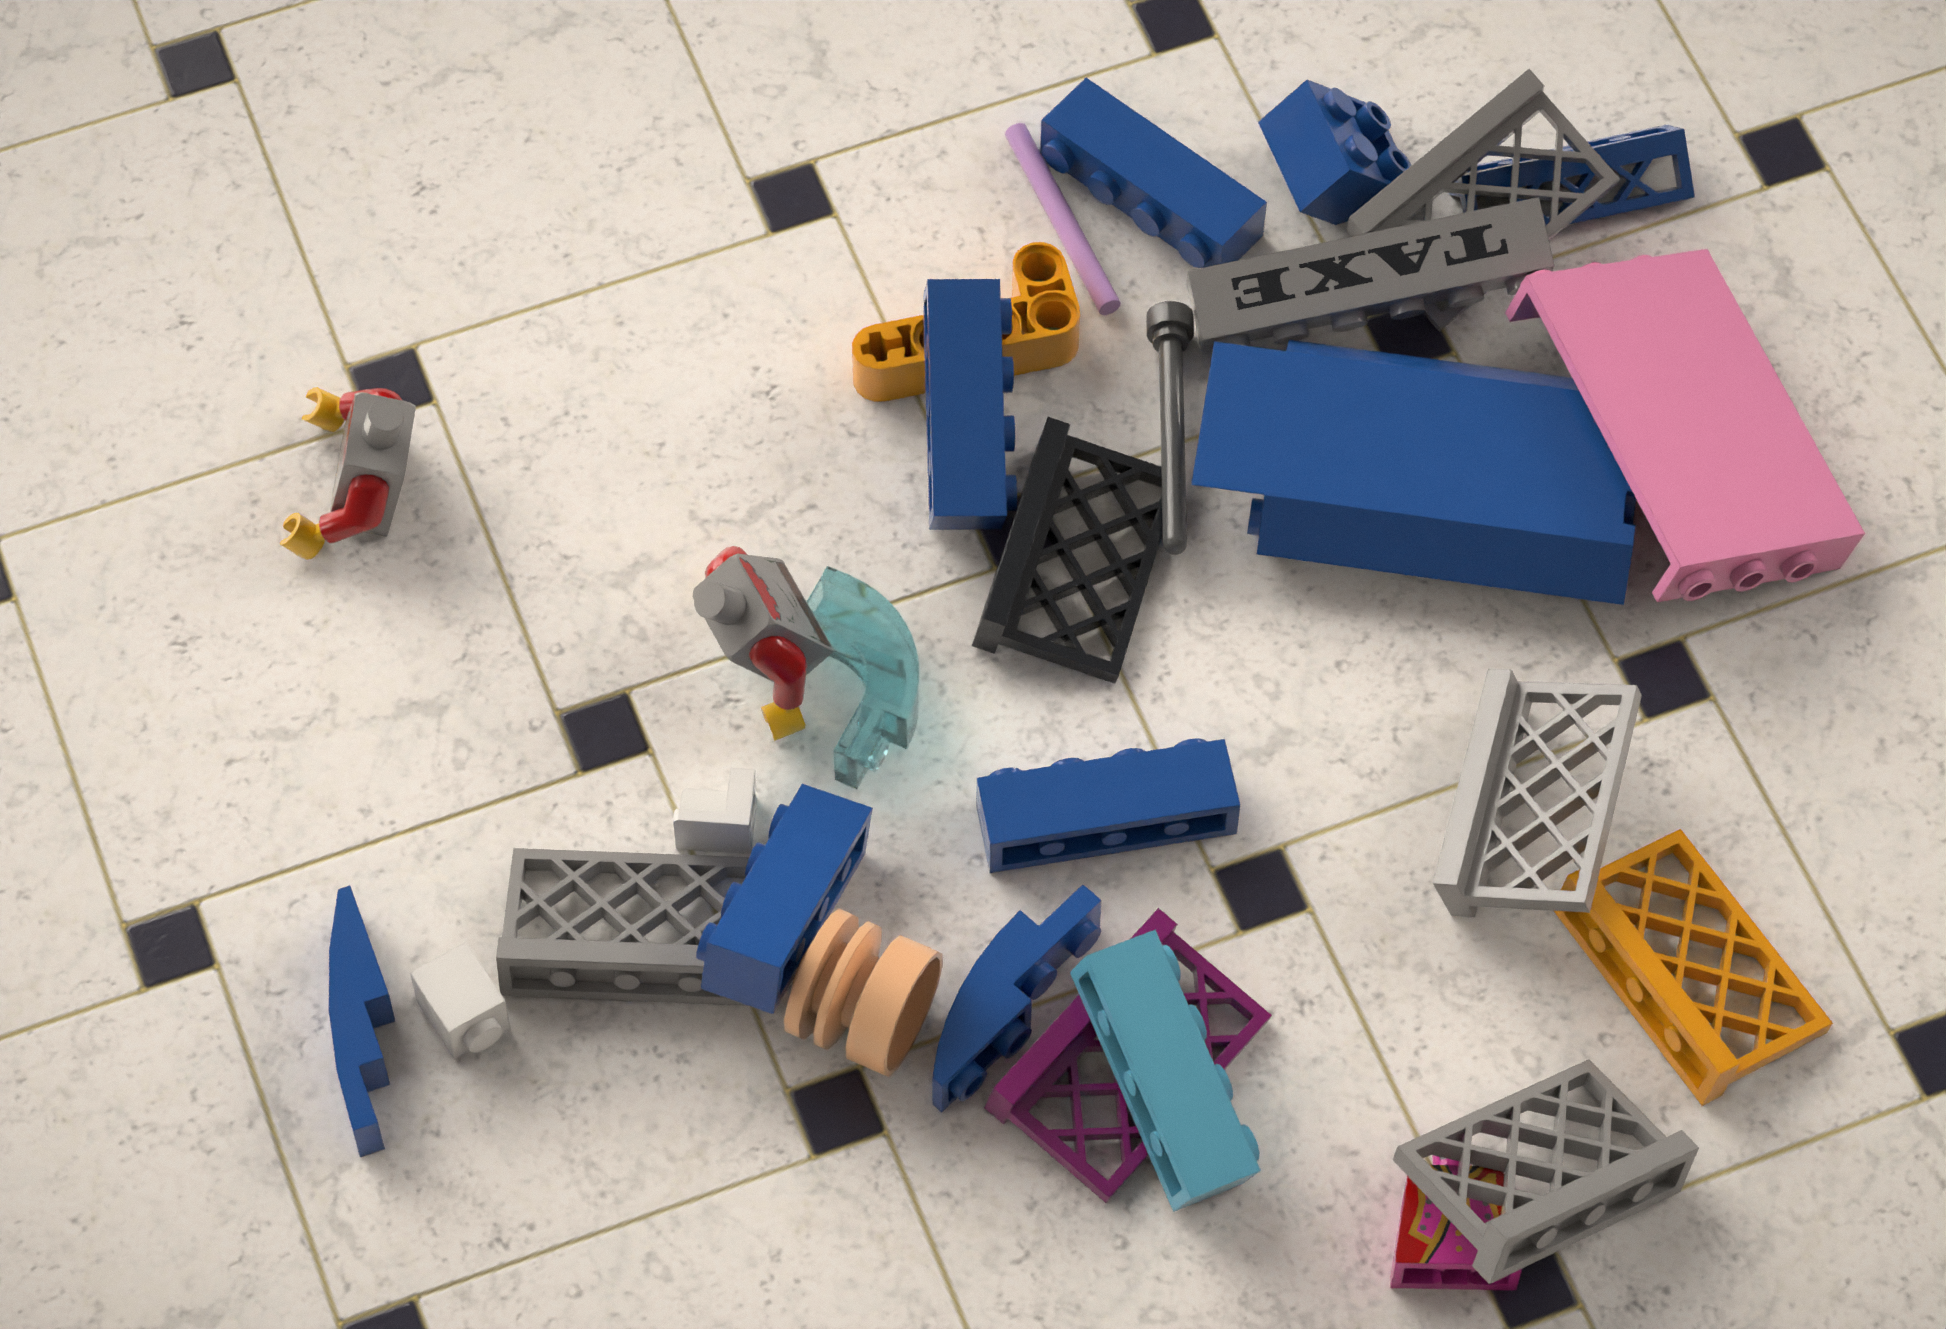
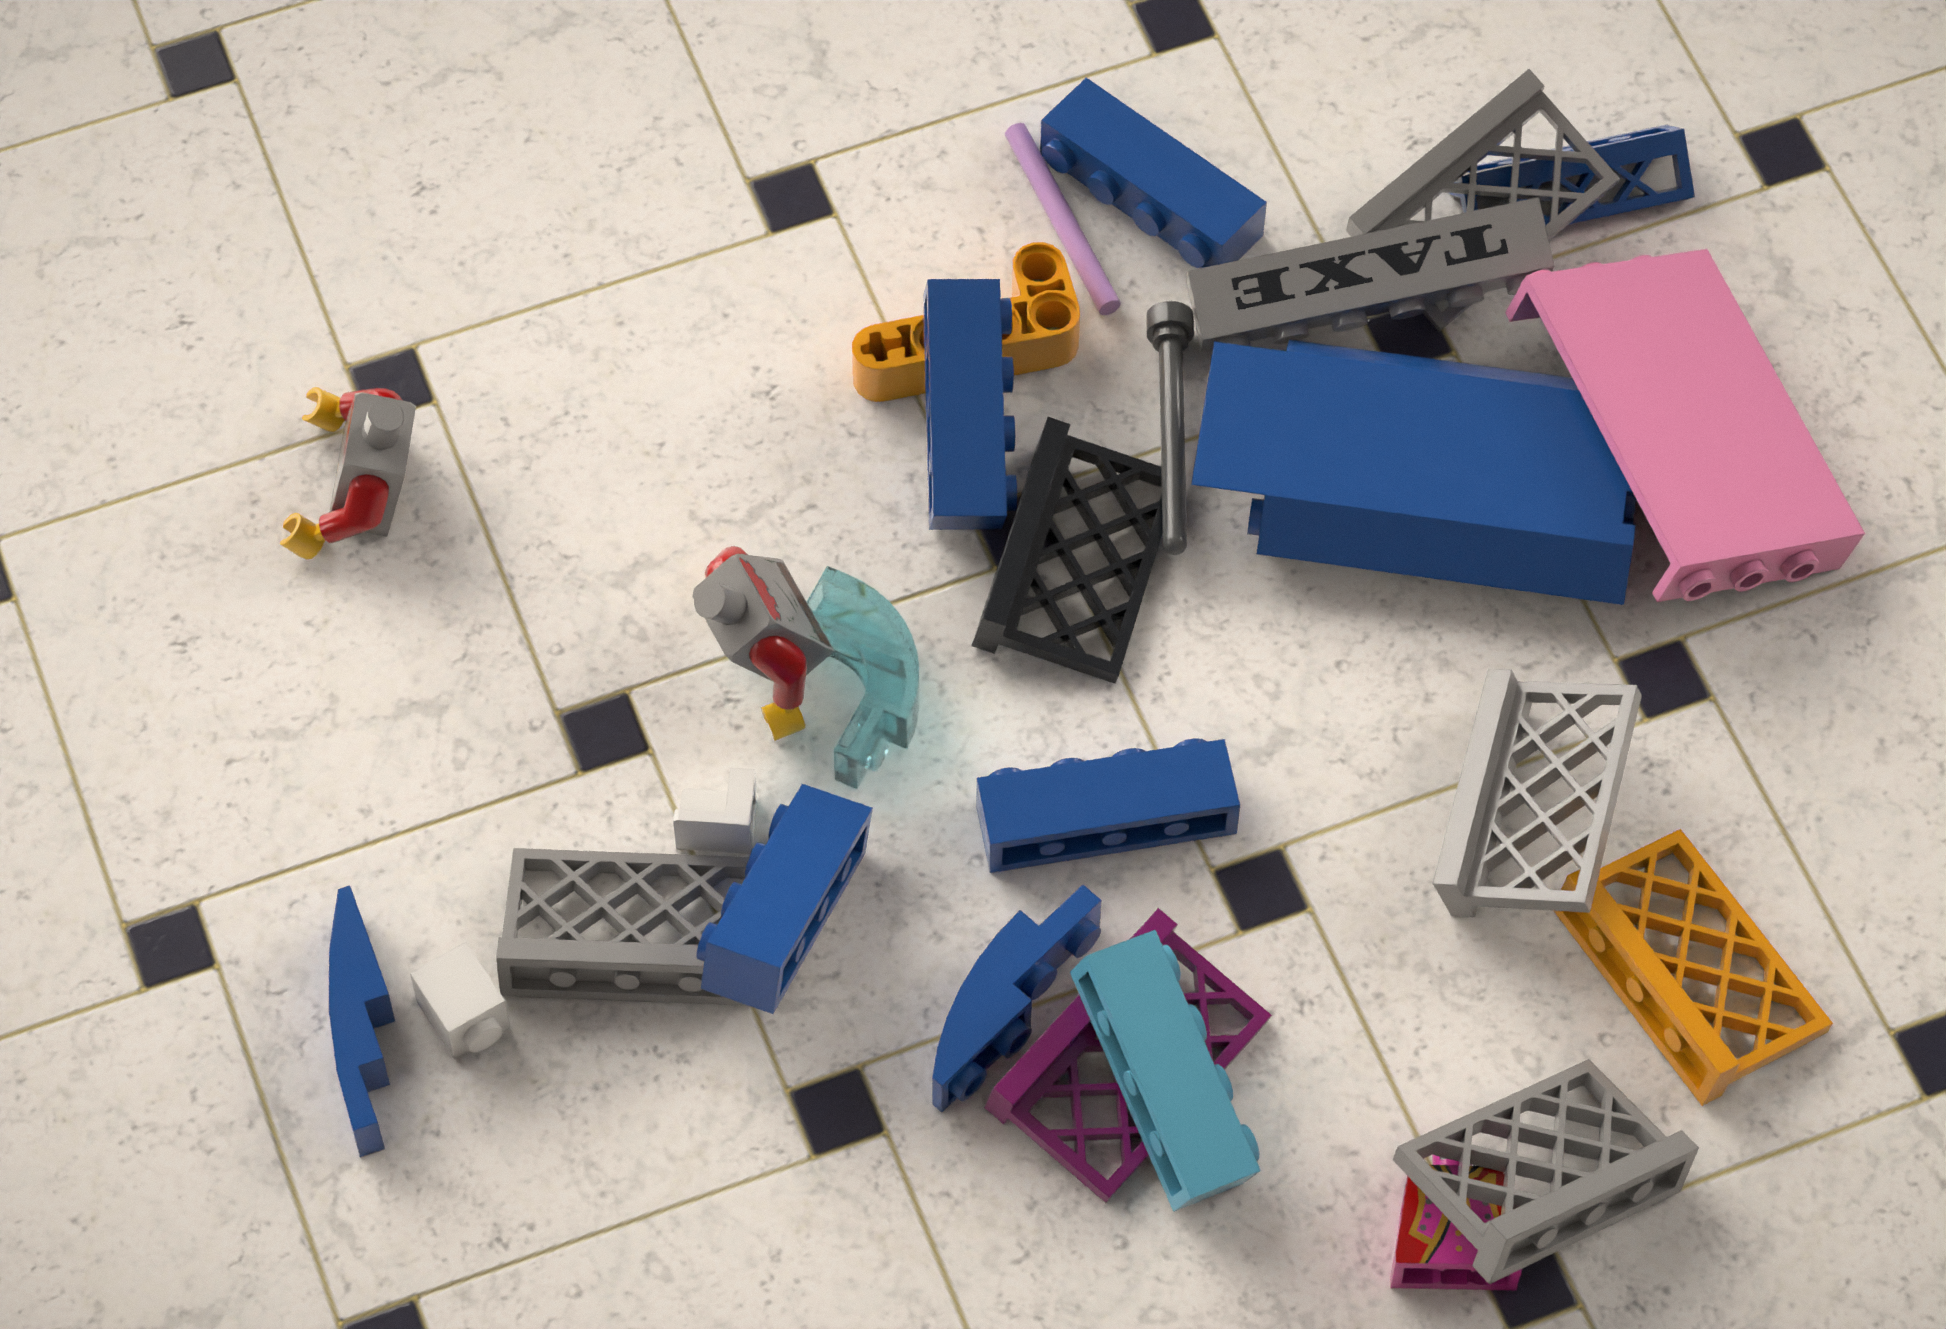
light nougat wheel [784,909,943,1077] -> none
blue slope [1258,79,1412,225] -> none

